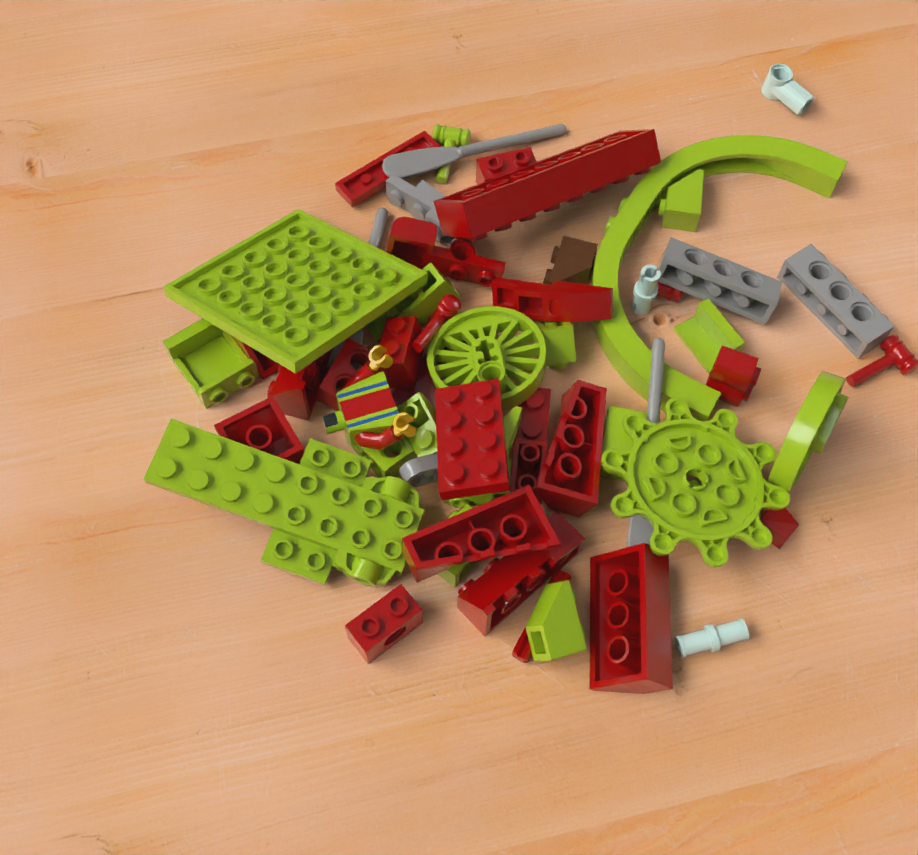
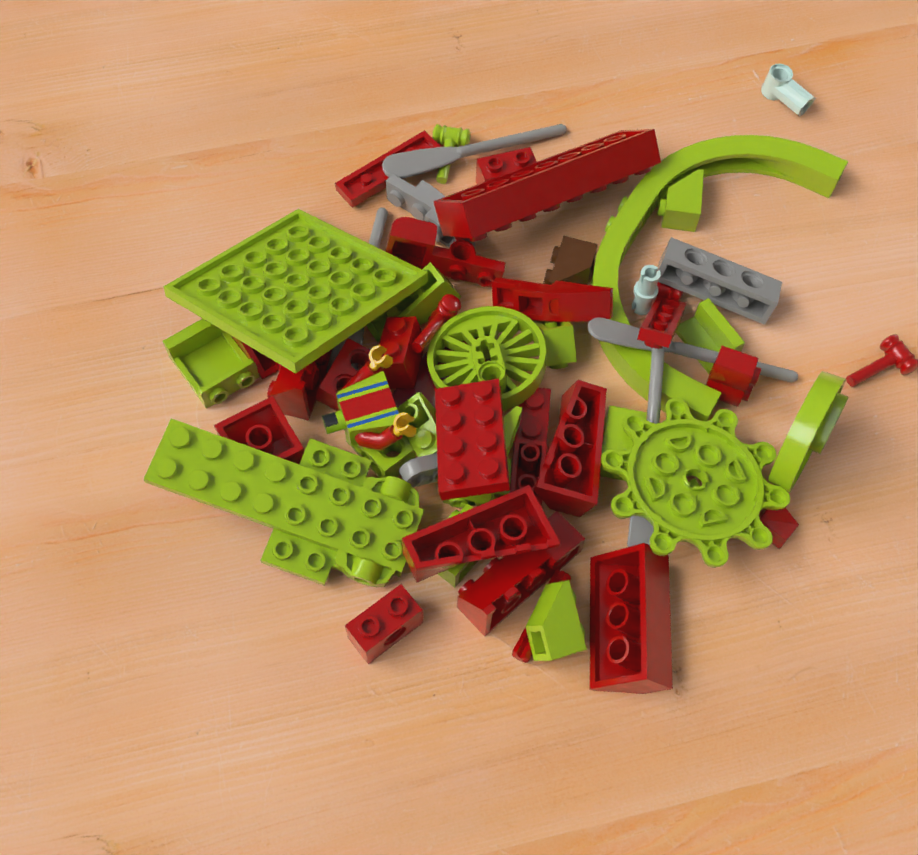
light aqua pin [675,618,749,658] -> none
light grey brick [777,244,894,359] -> none
none -> light grey piece [588,317,798,382]
none -> red plate [637,296,687,349]

